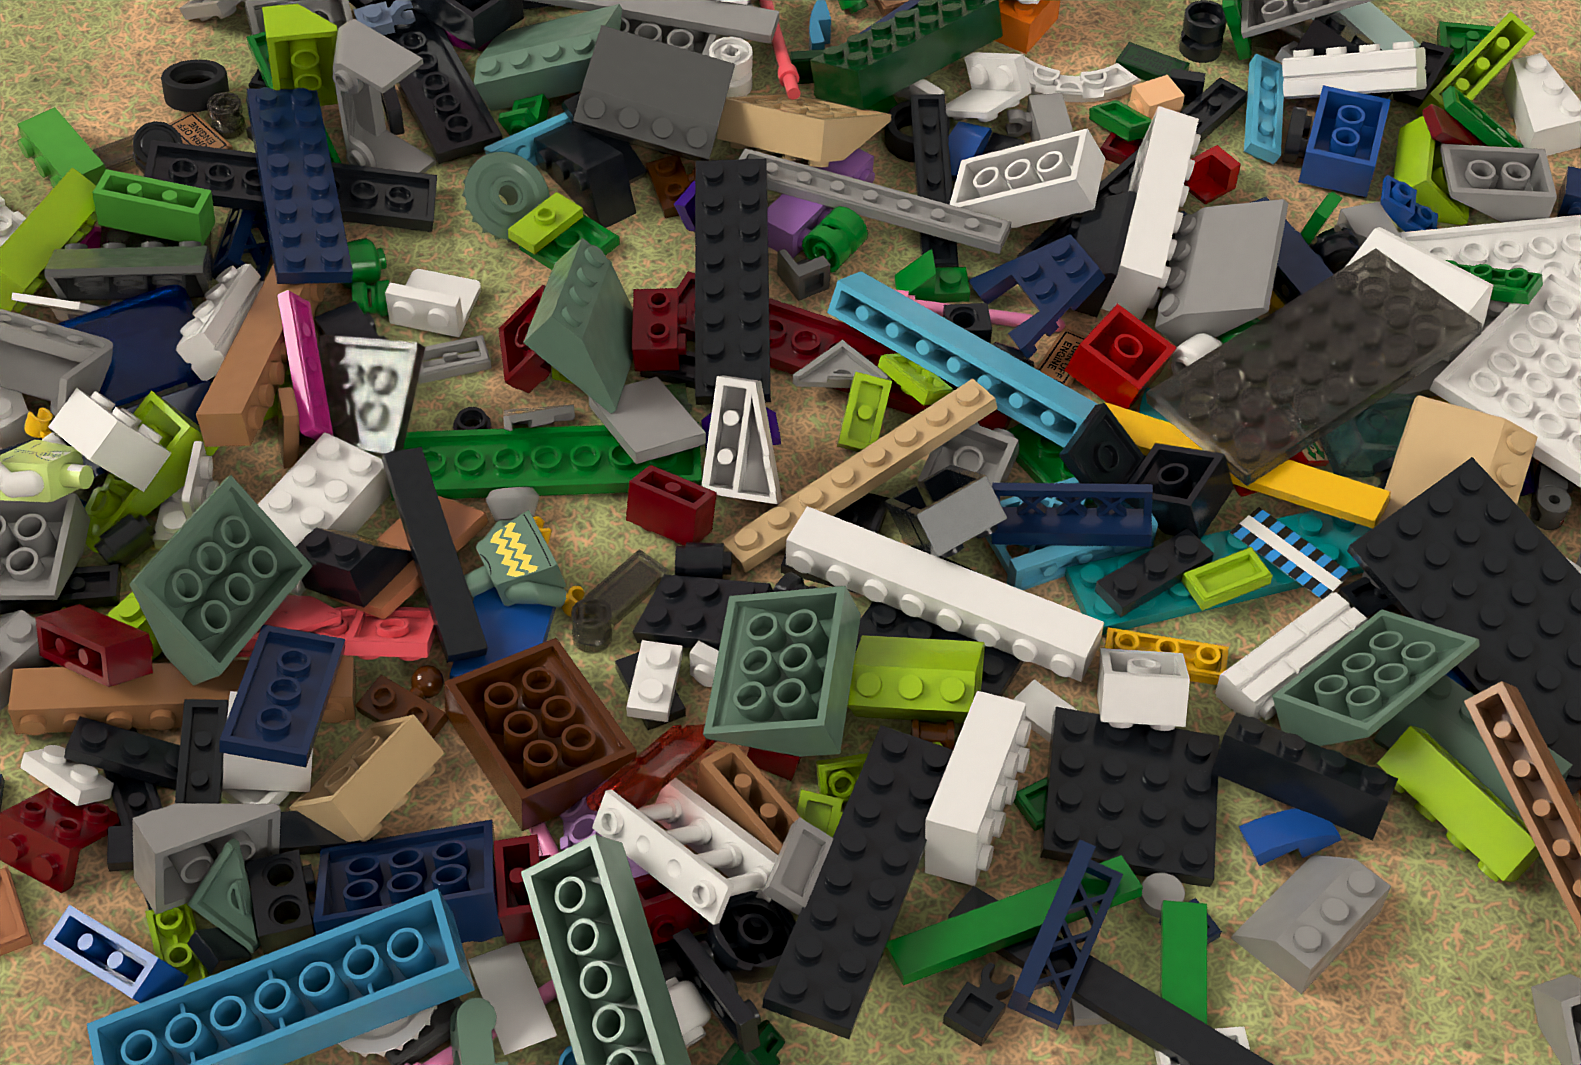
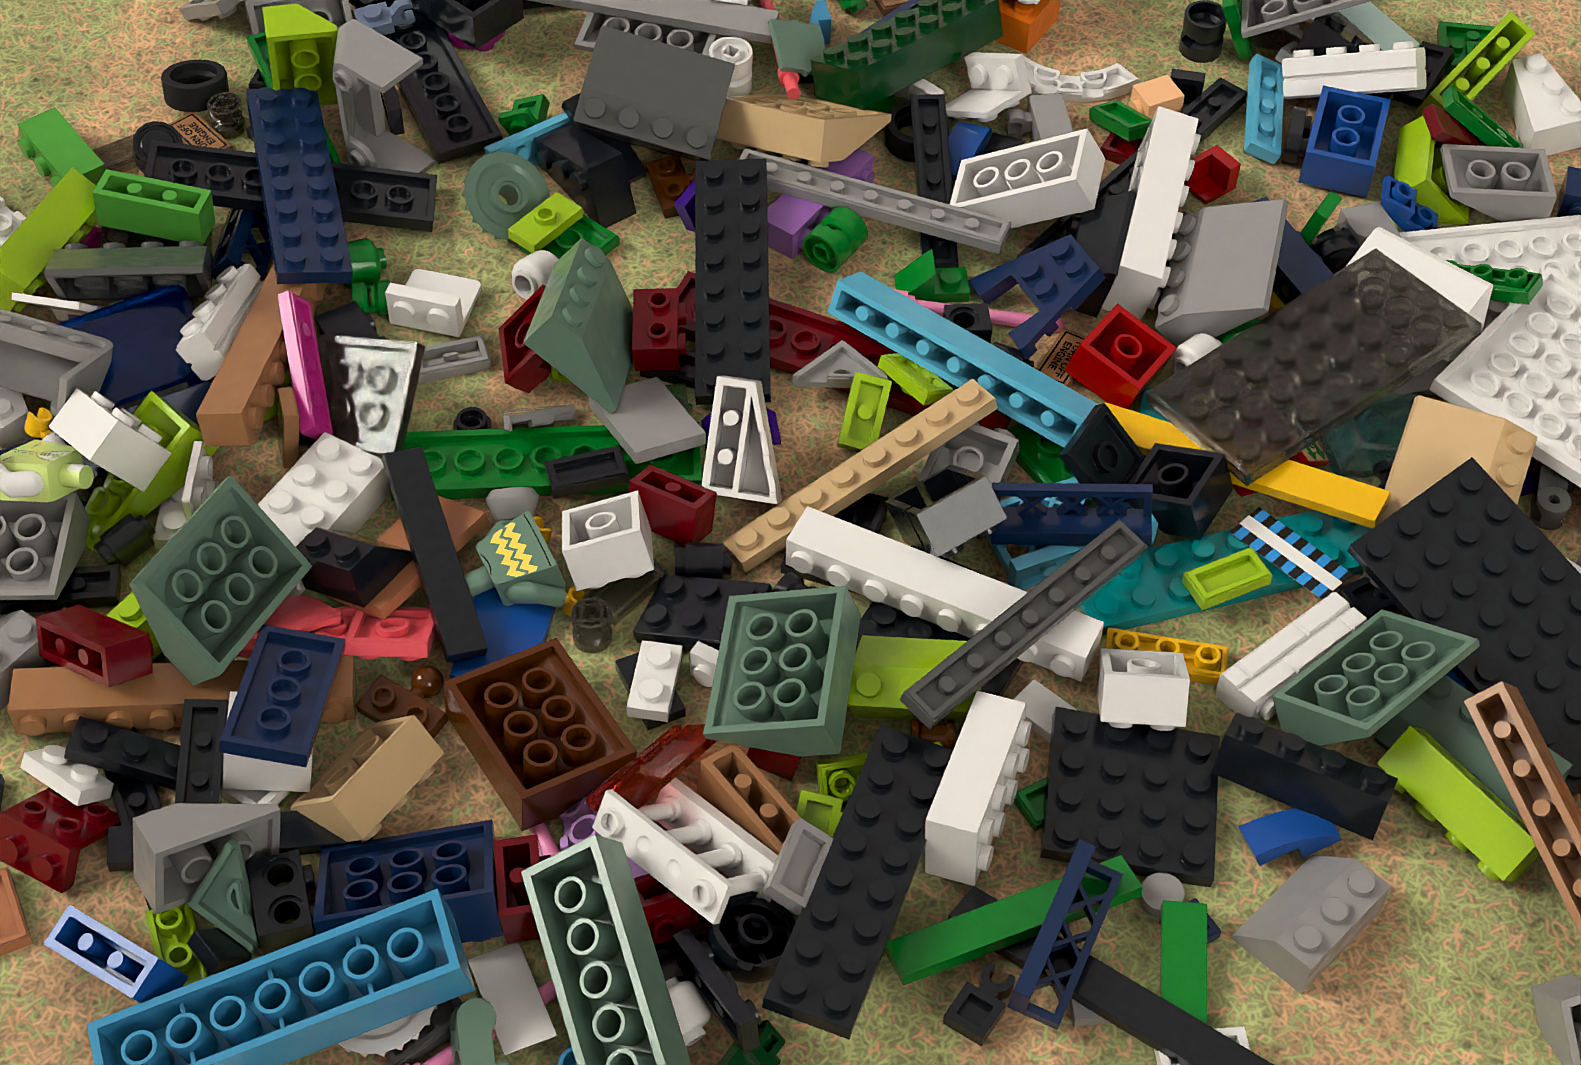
sand green slope [474,4,622,111] -> none
dark grey panel [777,249,830,301] -> none
black plate [1095,528,1214,618] -> none
dark green tile [1115,42,1190,81] -> none
none -> white head [512,250,559,300]
none -> black tile [544,446,629,499]
none -> white brick [562,490,654,591]
none -> sand green piece [768,19,826,77]
none -> dark grey tile [900,519,1148,730]

